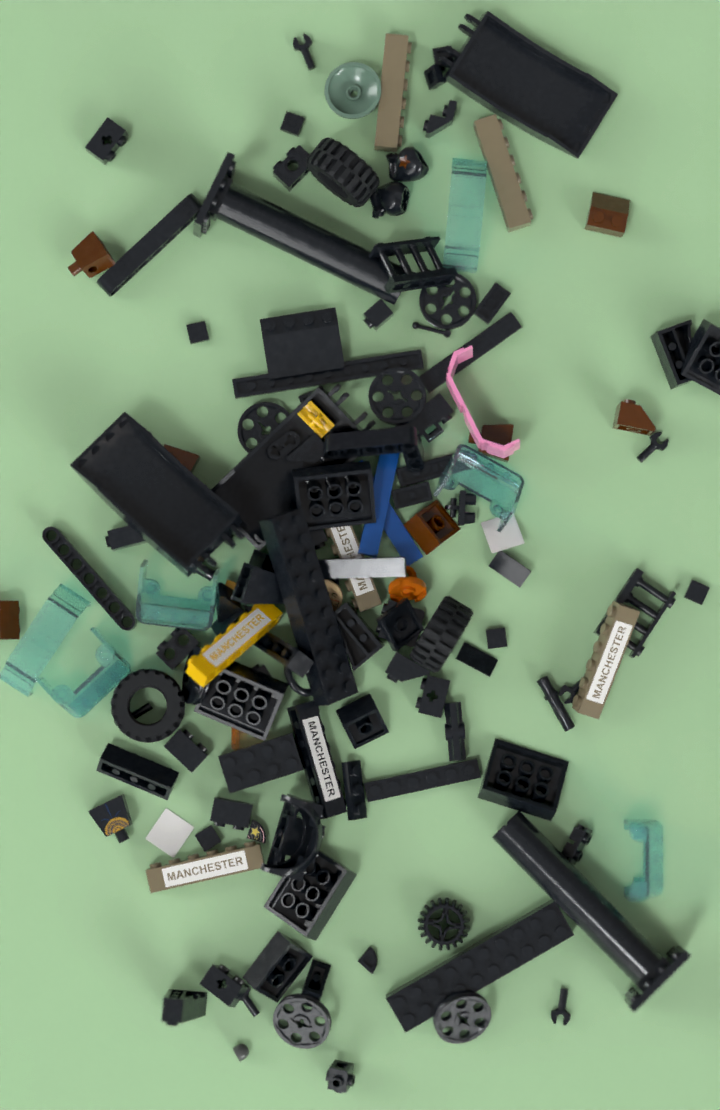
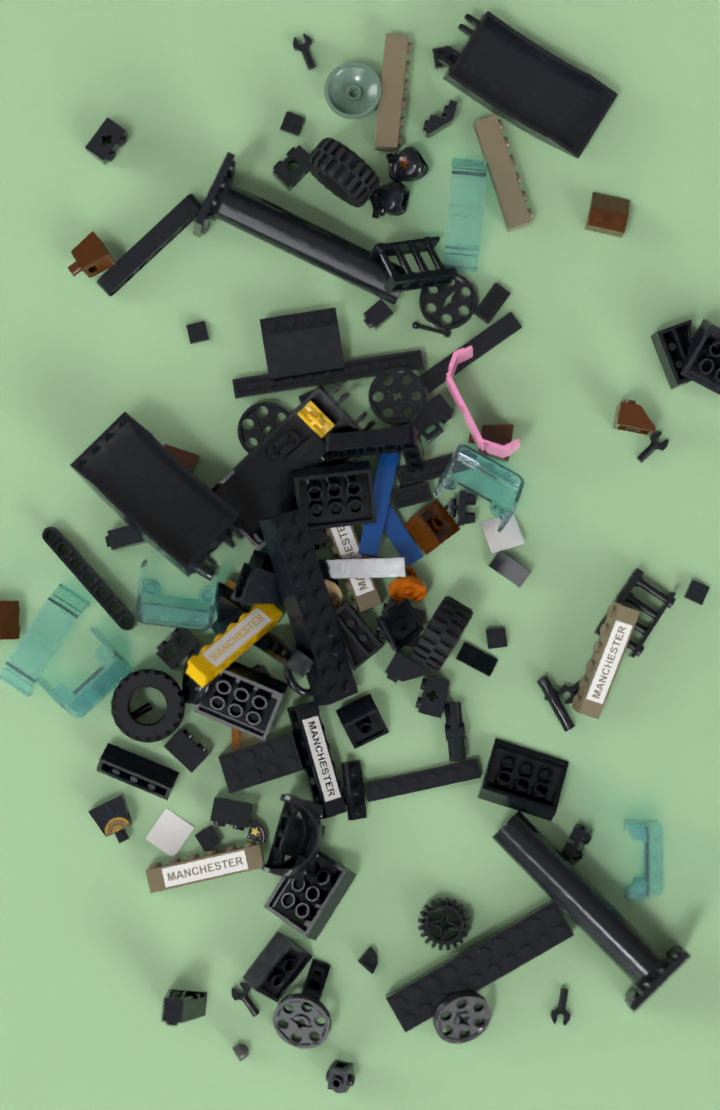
black brick [199,964,248,1007] -> none
black tile [424,64,447,90] -> none

